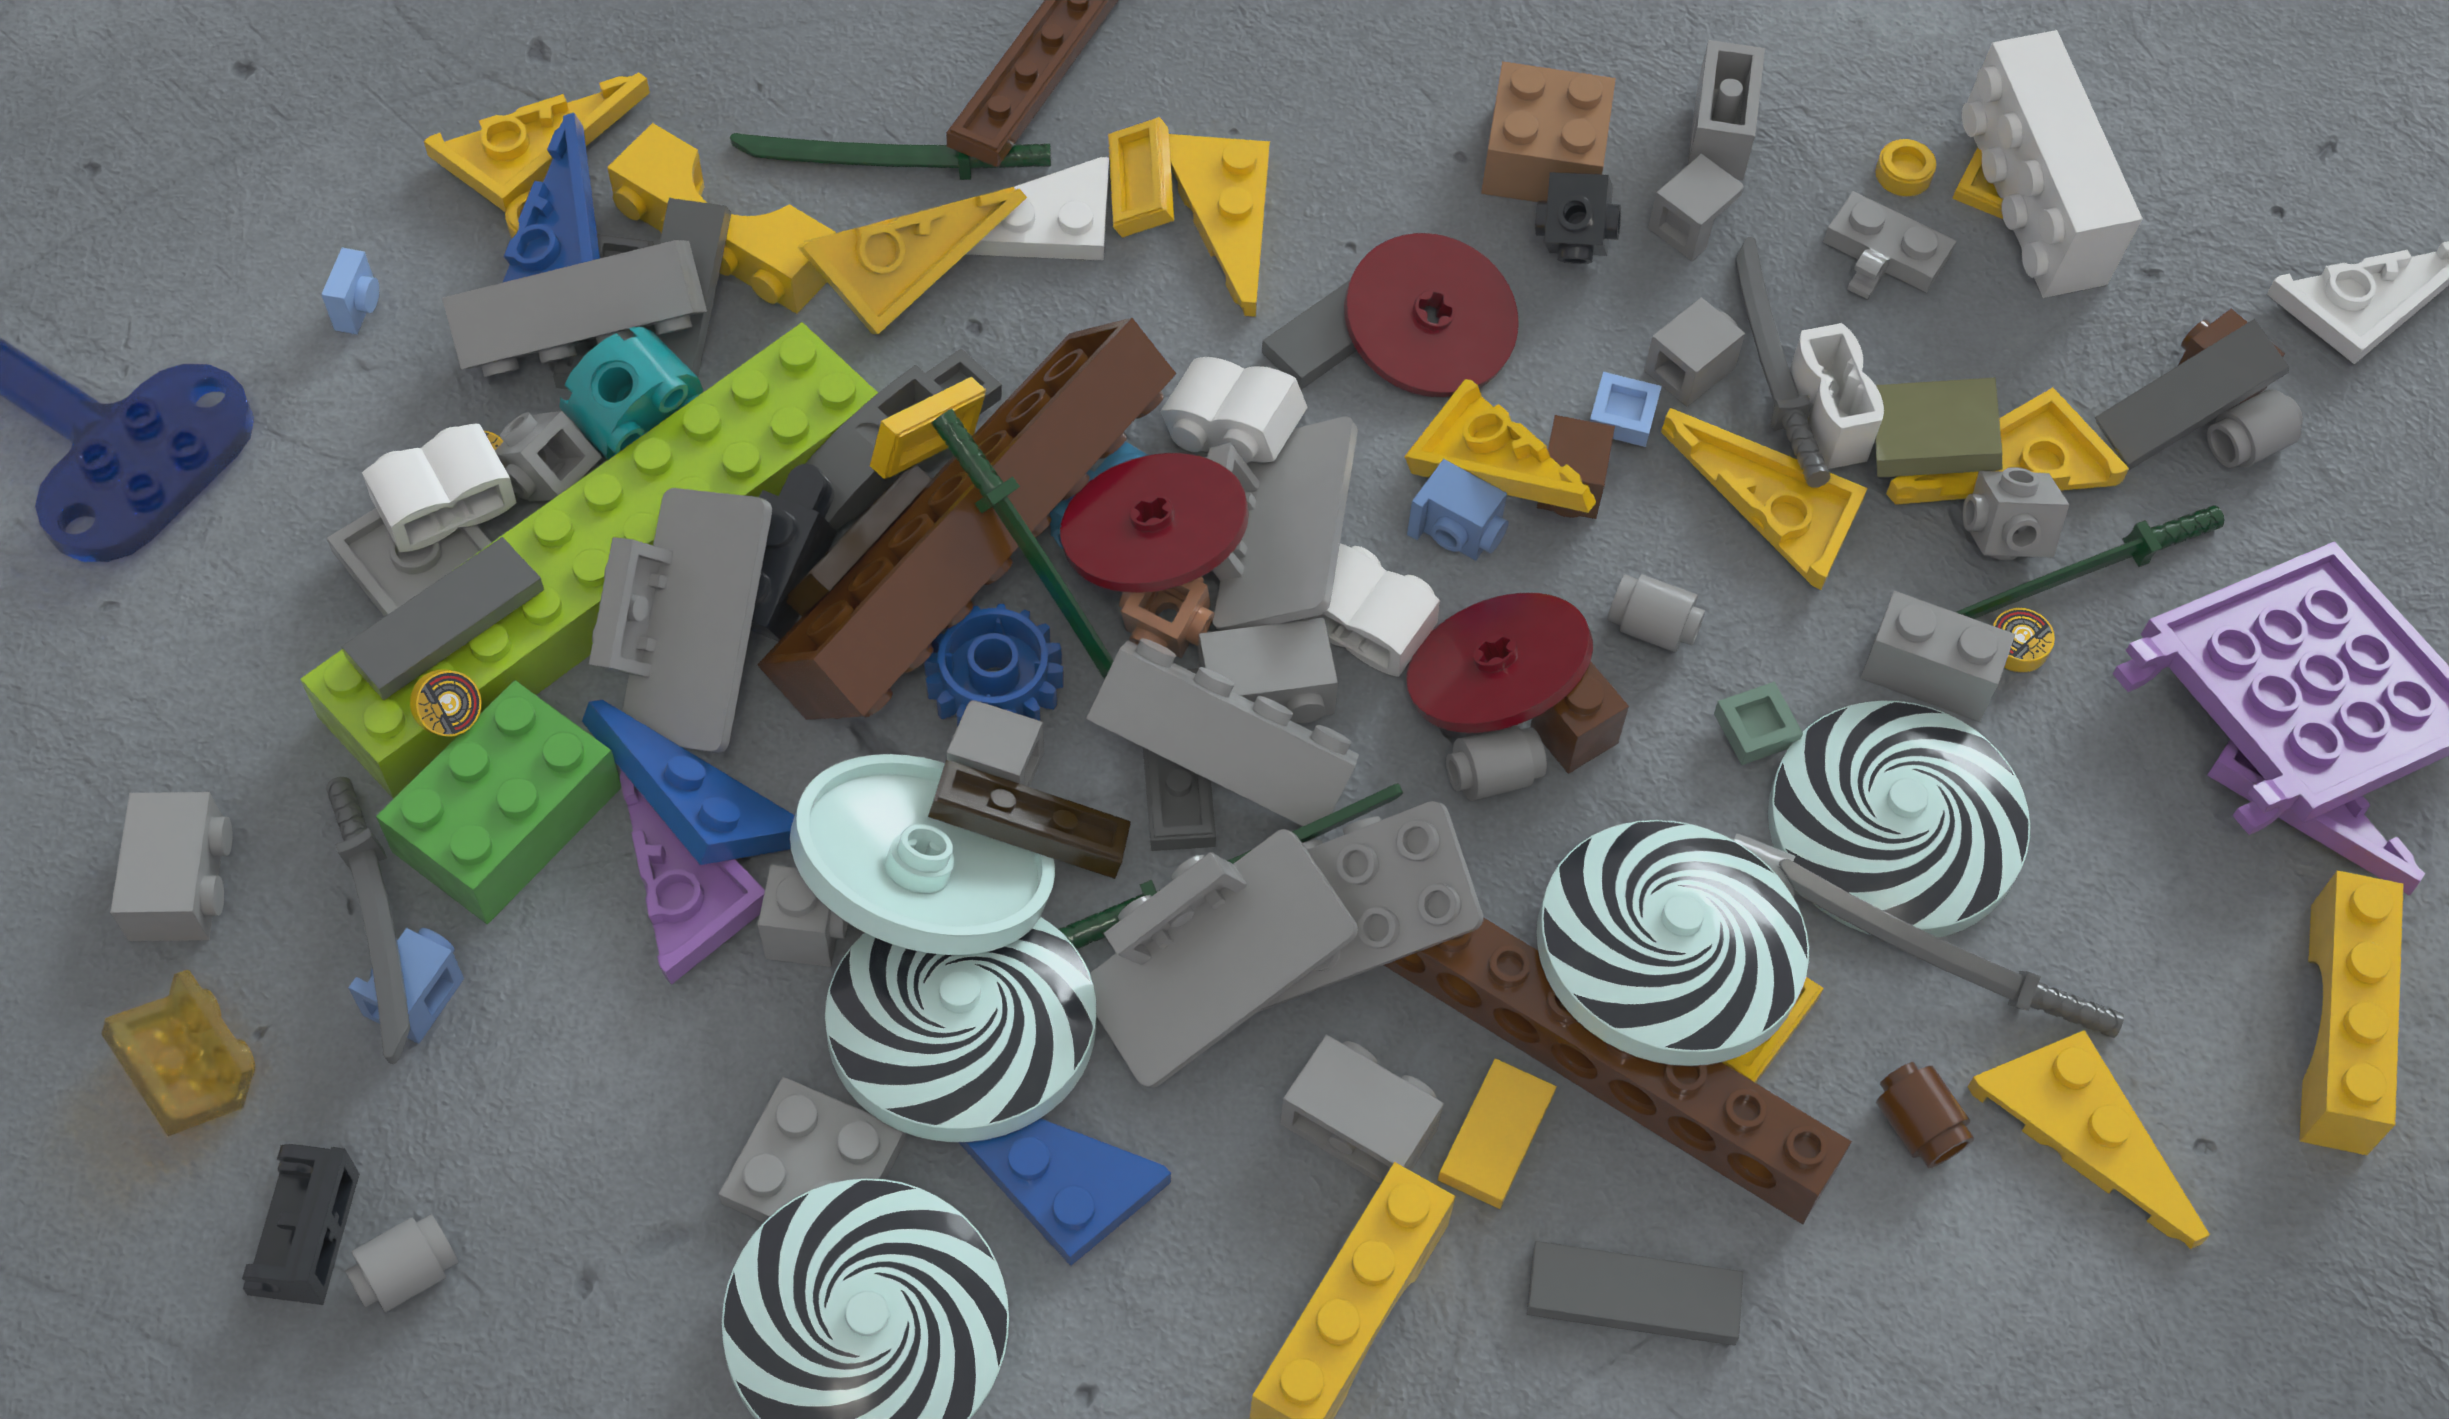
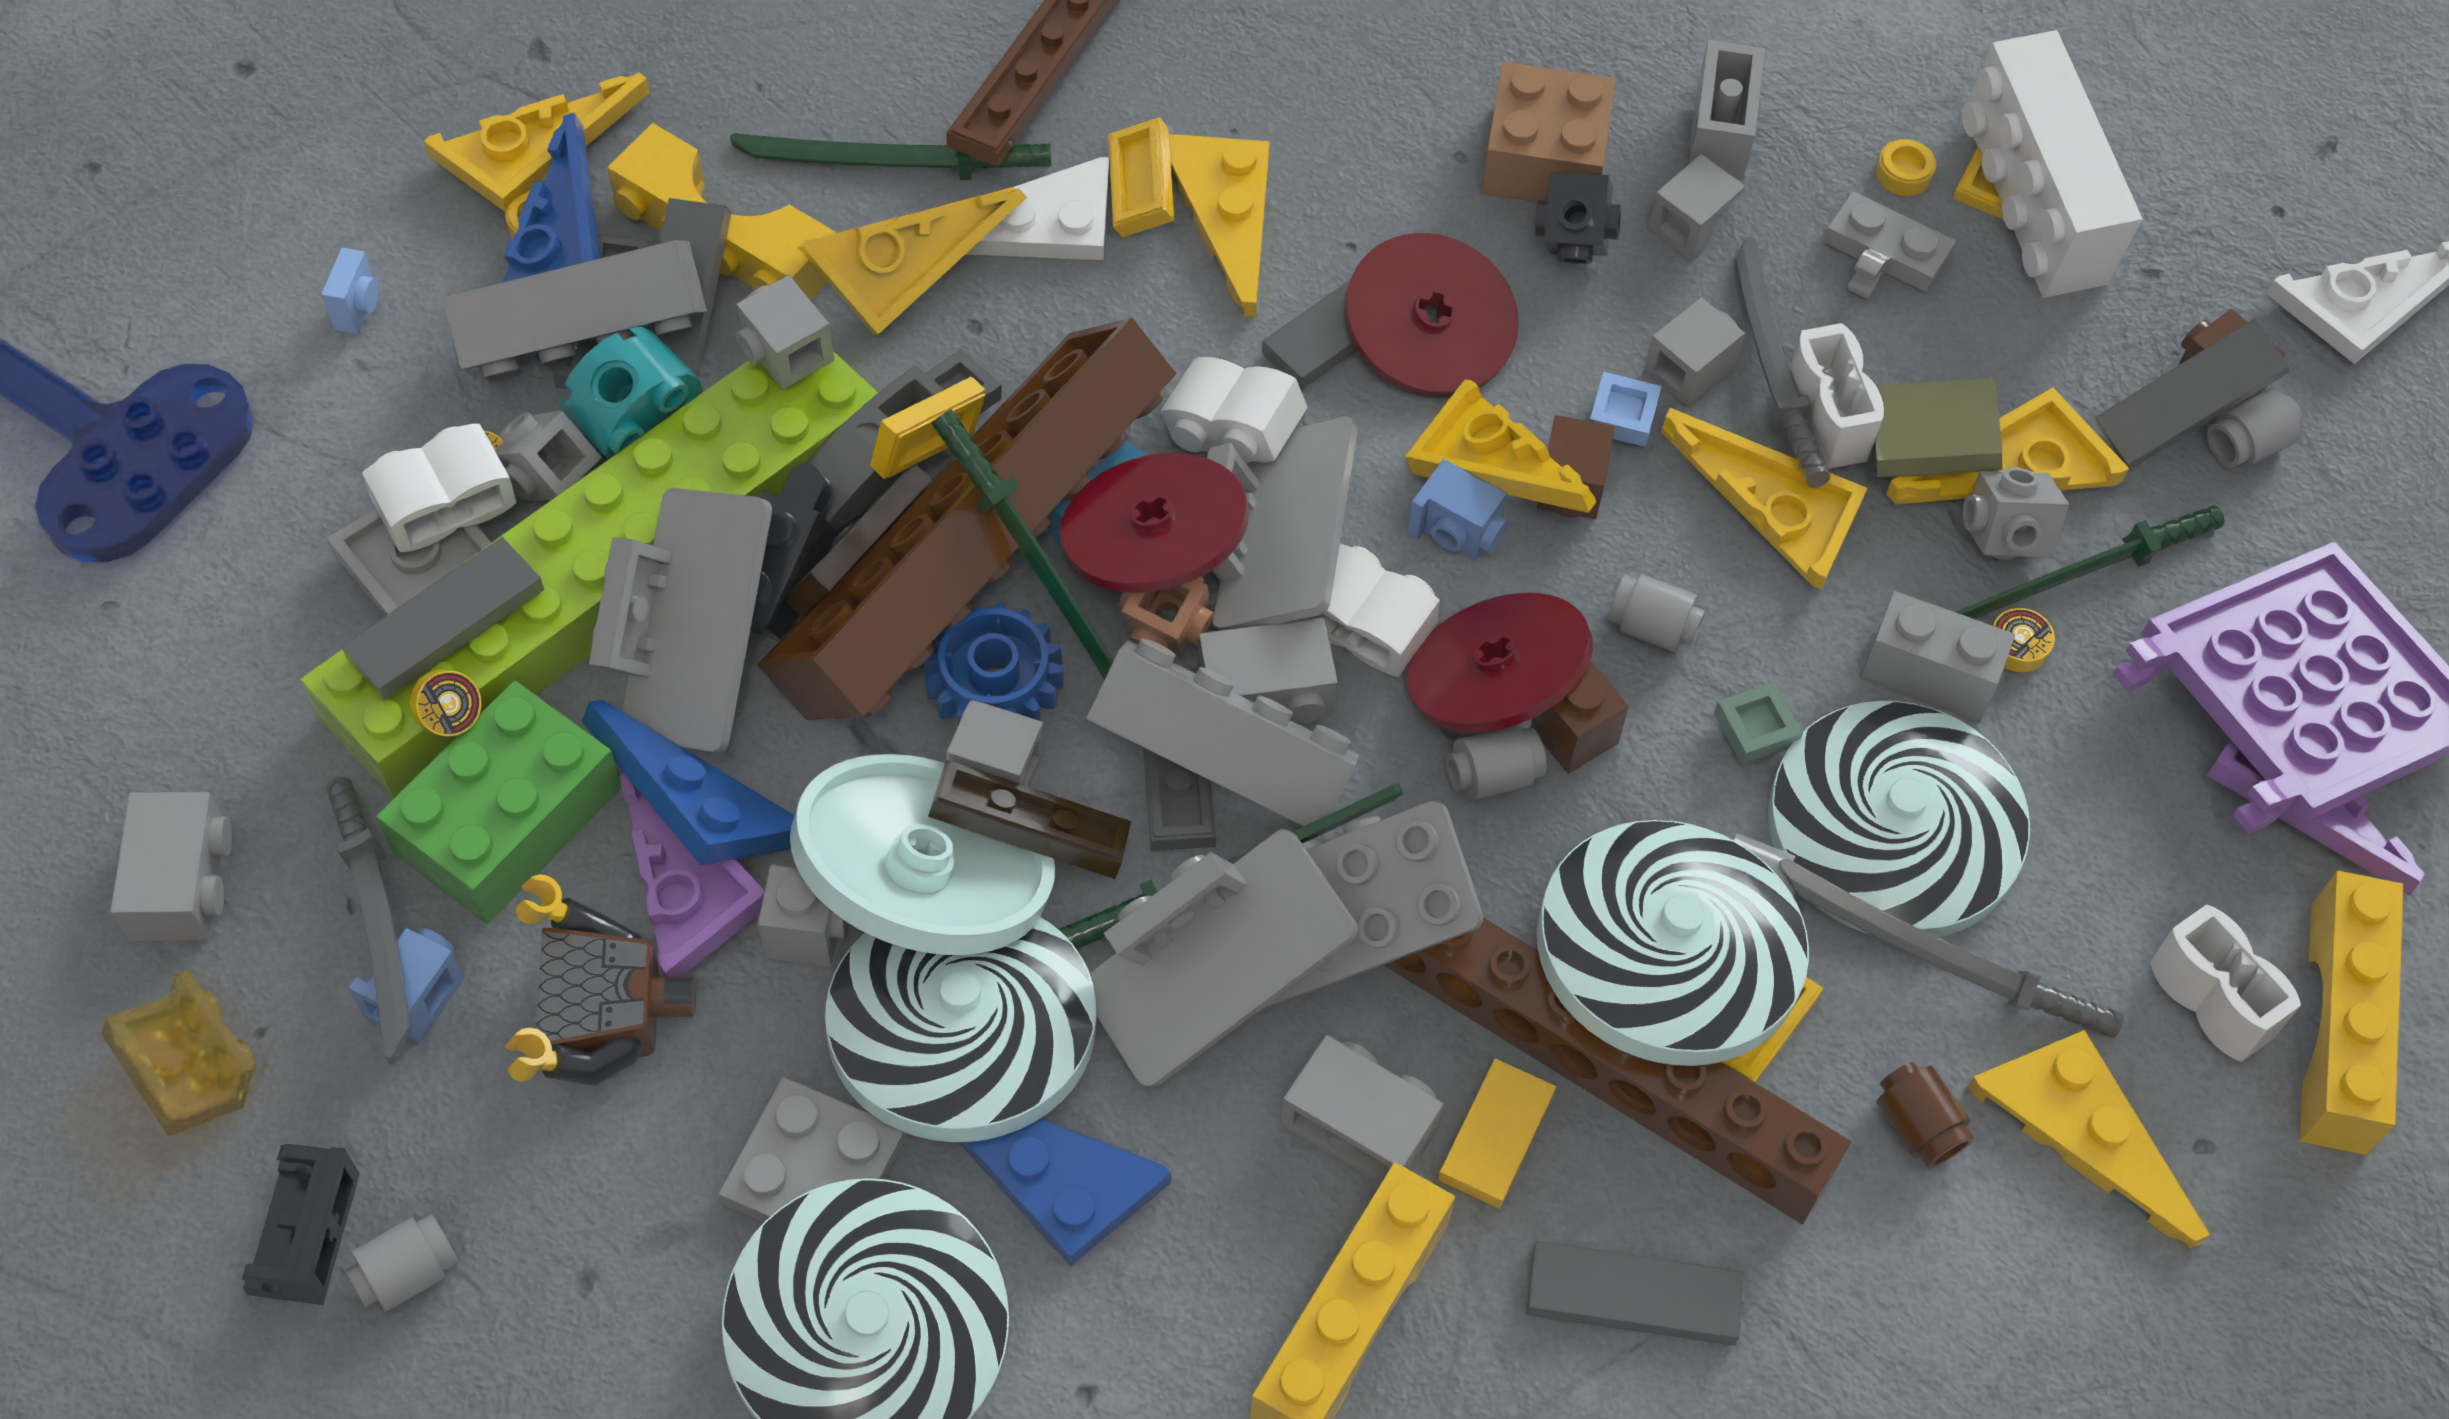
none -> torso [505,874,696,1086]
none -> light grey brick [735,275,835,390]
none -> white brick [2150,904,2301,1062]

